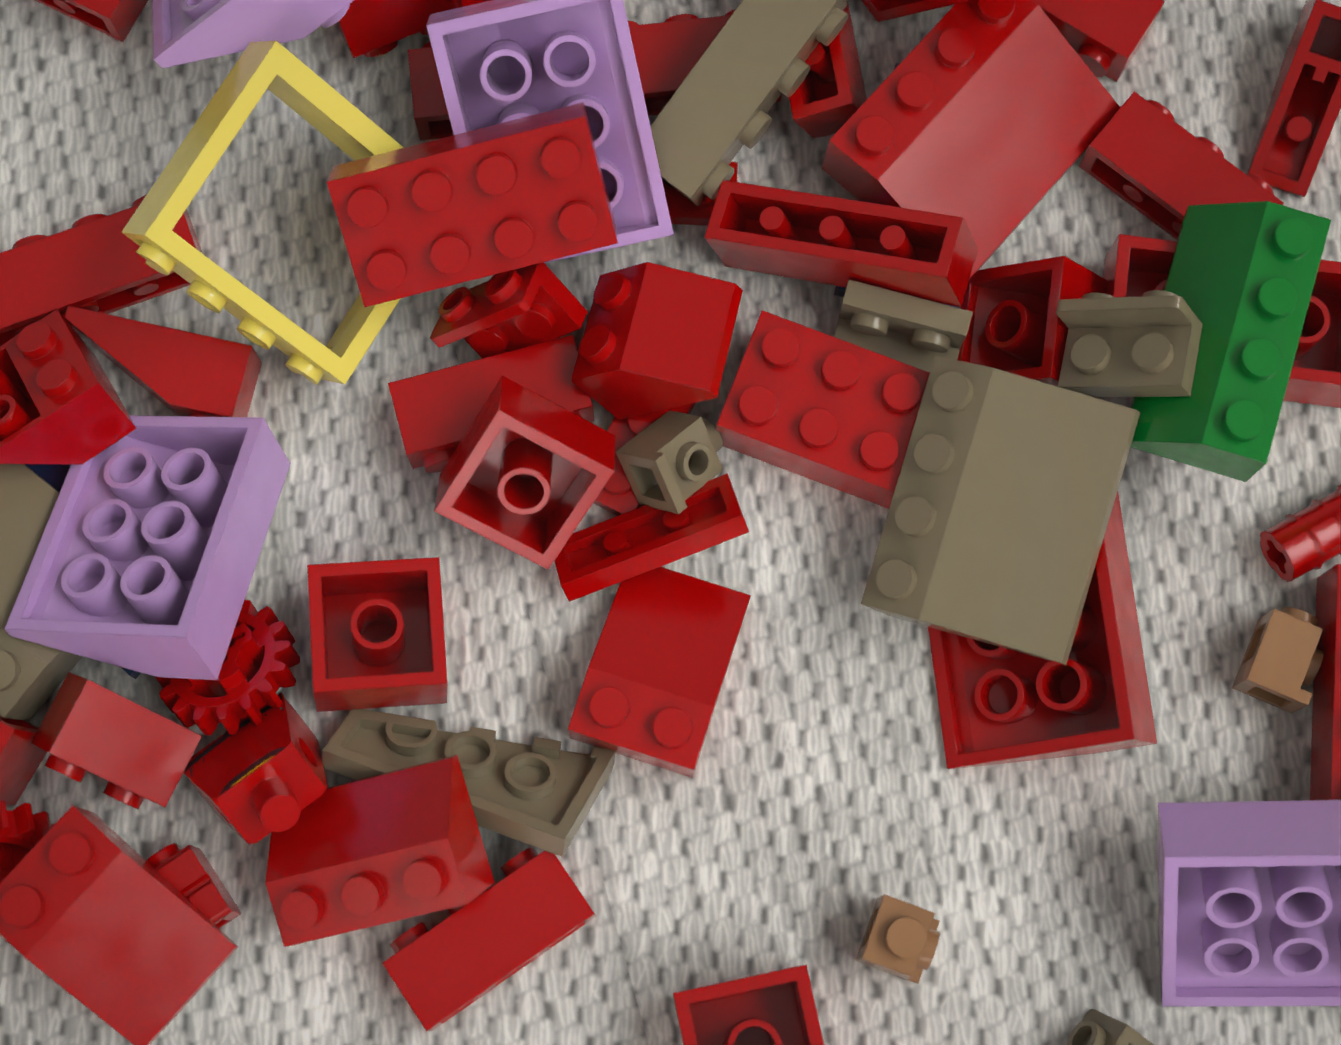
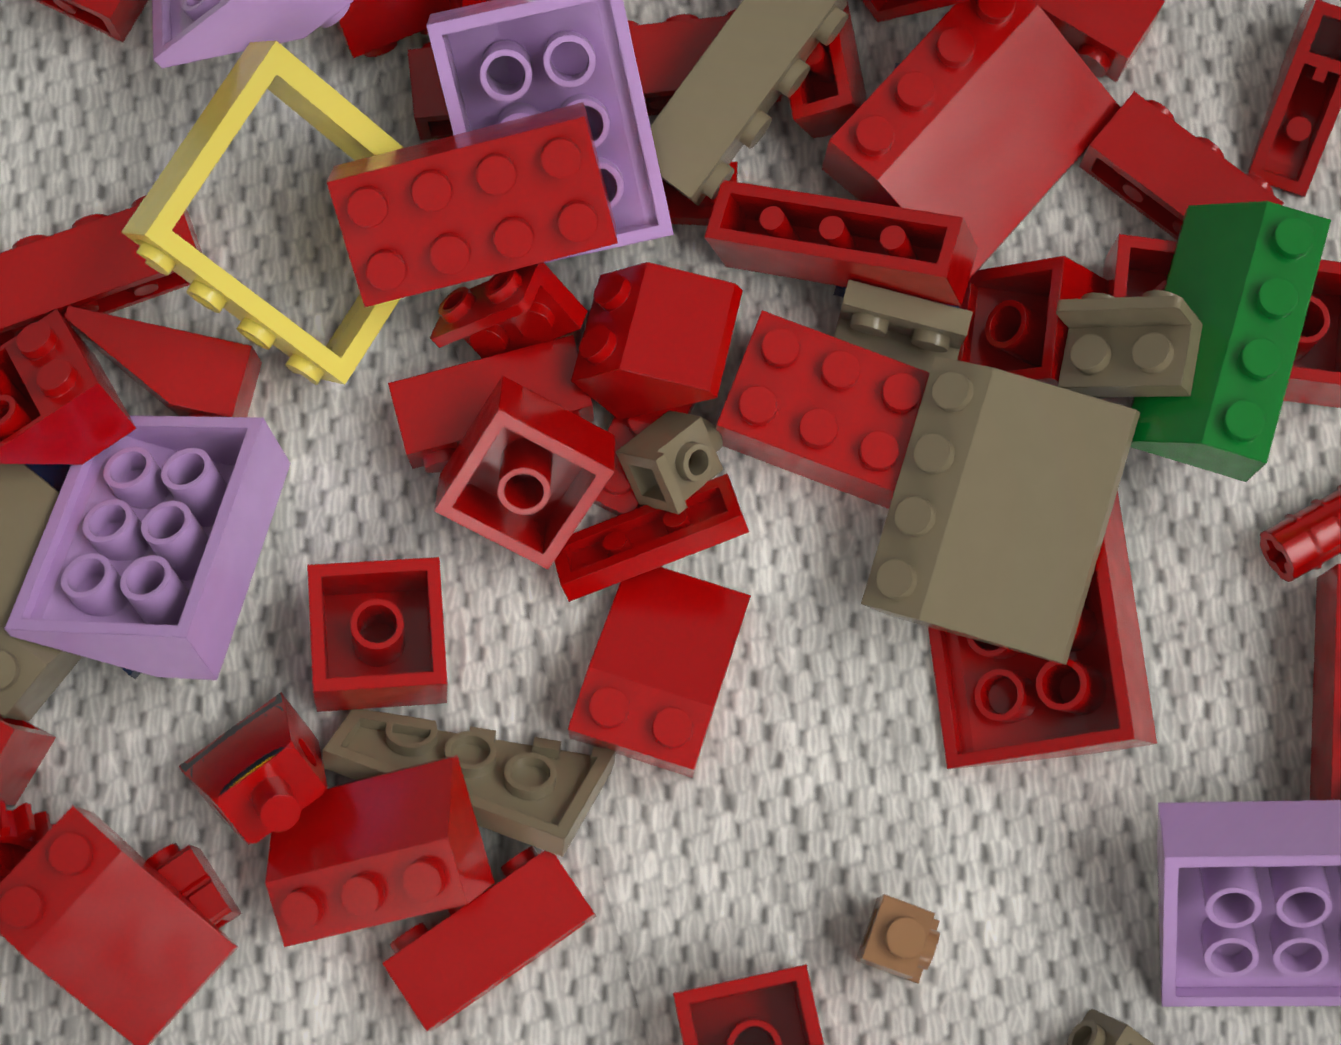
red brick [31,672,202,810] -> none
red gear [155,600,300,736] -> none
medium nougat brick [1232,607,1324,714] -> none

